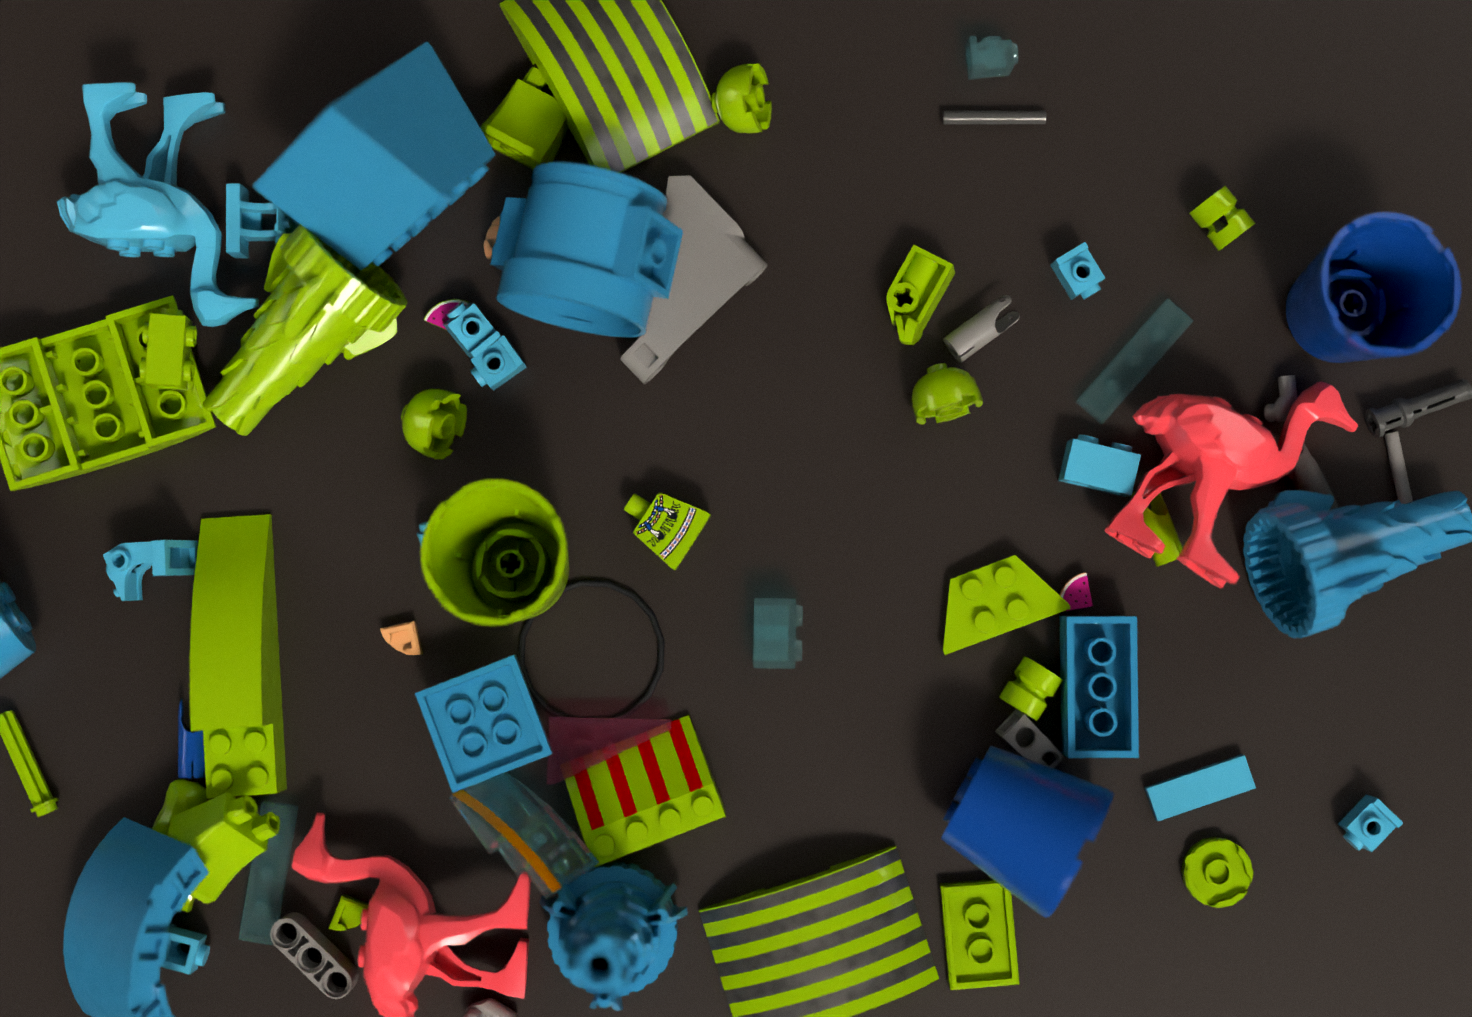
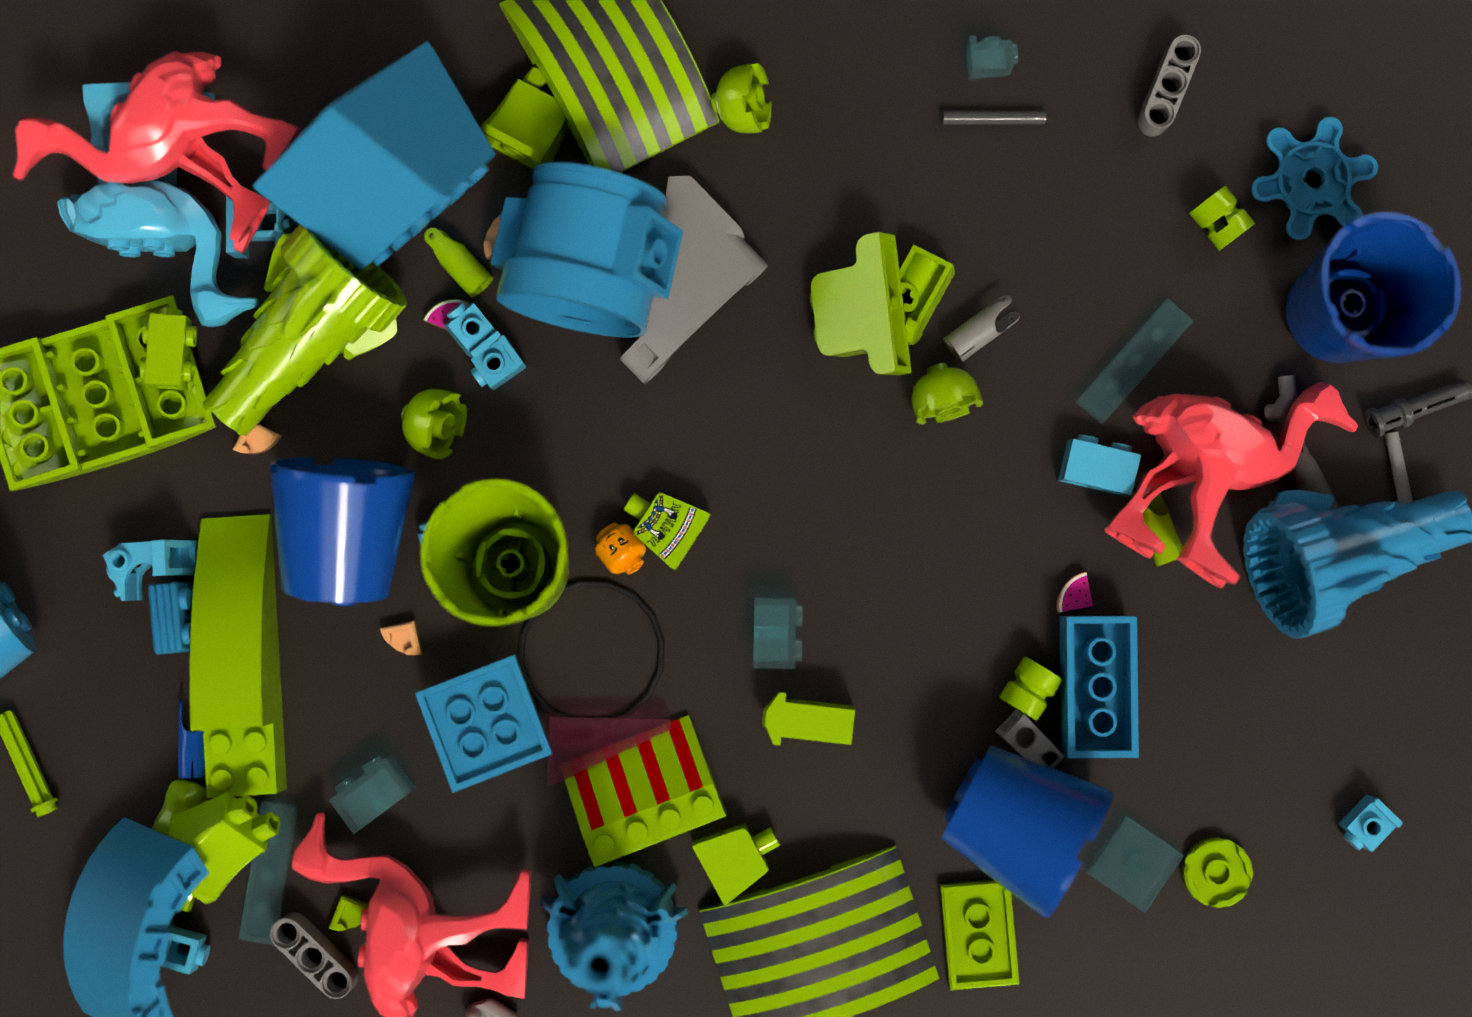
clear light blue slope [449,772,599,899] -> none
lime wing [943,555,1071,655] -> none
medium azure brick [1050,242,1105,300] -> none
medium azure tile [1144,754,1256,821] -> none
none -> coral animal [13,51,302,254]
none -> dark azure brick [148,582,194,655]
none -> light nougat tile [233,424,282,454]
none -> blue cone [270,457,415,606]
none -> clear light blue brick [329,755,416,834]
none -> lime piece [424,228,494,298]
none -> light orange head [595,523,646,575]
none -> lime torso [692,823,780,905]
none -> lime piece [762,691,855,746]
none -> lime brick [809,232,912,375]
none -> clear light blue plate [1086,815,1184,913]
none -> light grey beam [1137,34,1201,137]
none -> dark azure plate [1251,117,1378,240]

